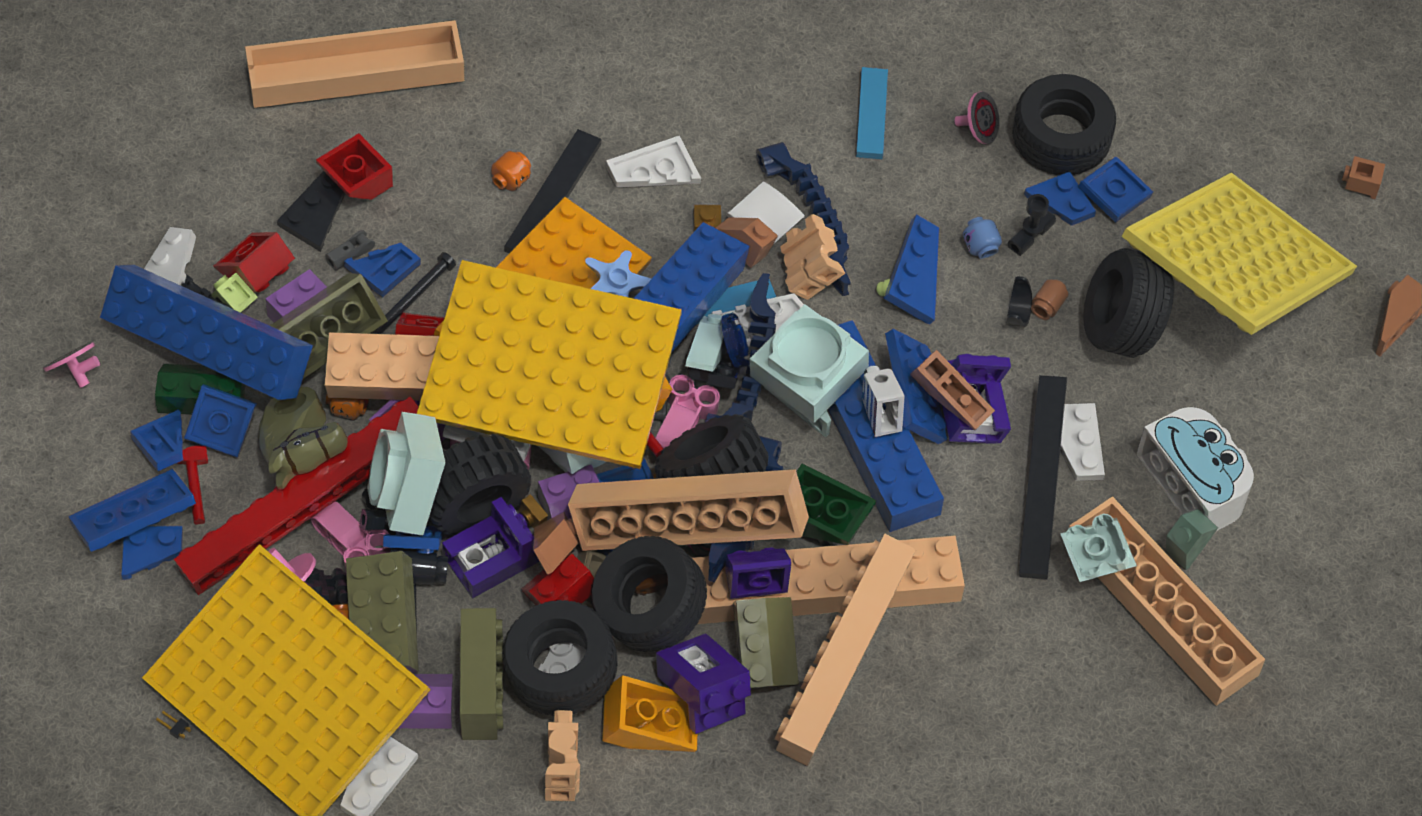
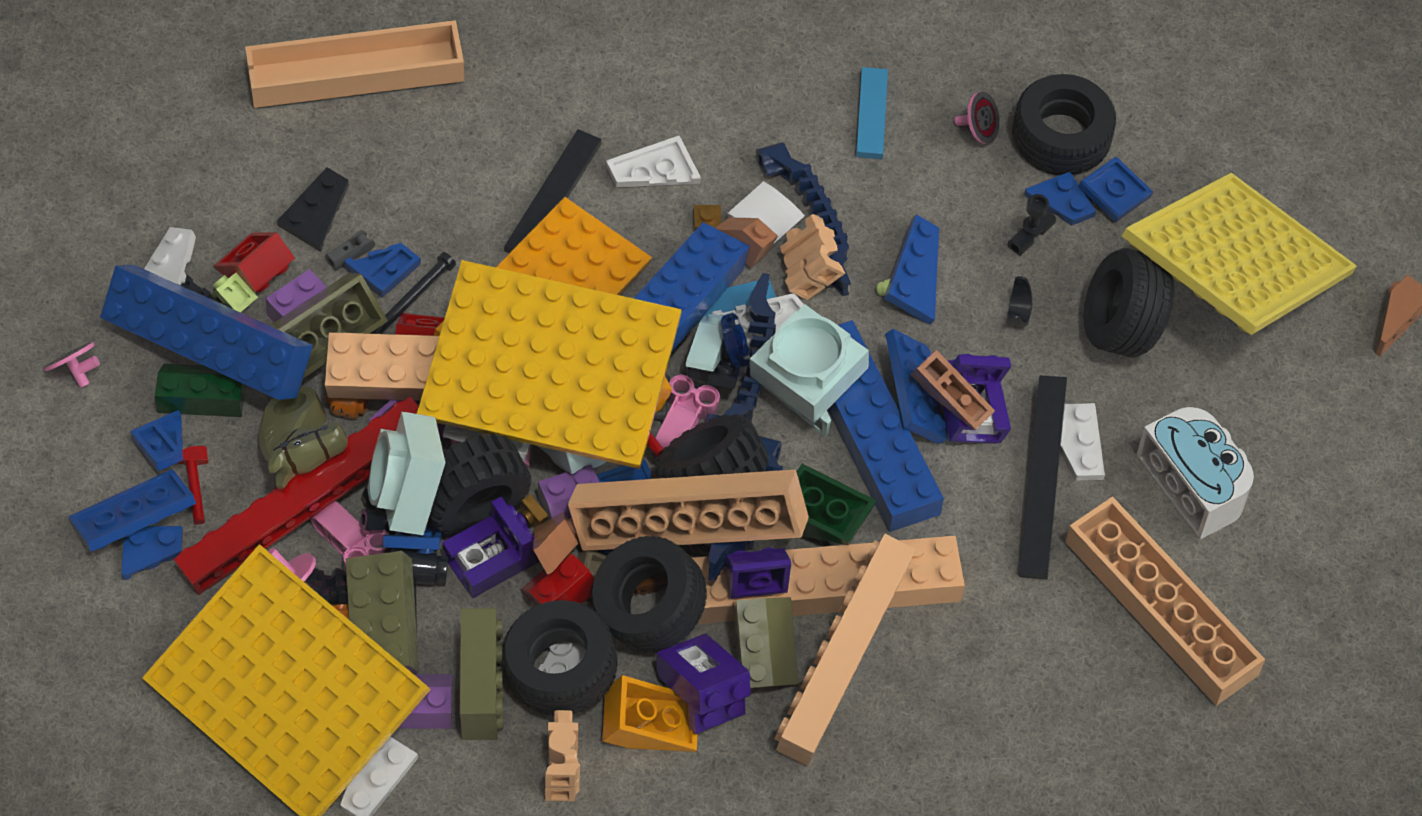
piece [156,711,191,739] -> none
blue plate [184,384,257,457] -> none
red slope [316,133,393,200] -> none
orange head [491,151,531,191] -> none
light blue animal [585,250,651,297] -> none
white torso [862,366,904,437] -> none
medium blue head [963,217,1002,259] -> none
nougat brick [1031,280,1069,320] -> none
light aqua slope [1060,514,1137,582] -> none
sand green slope [1166,509,1218,570] -> none
nougat brick [1342,156,1385,199] -> none

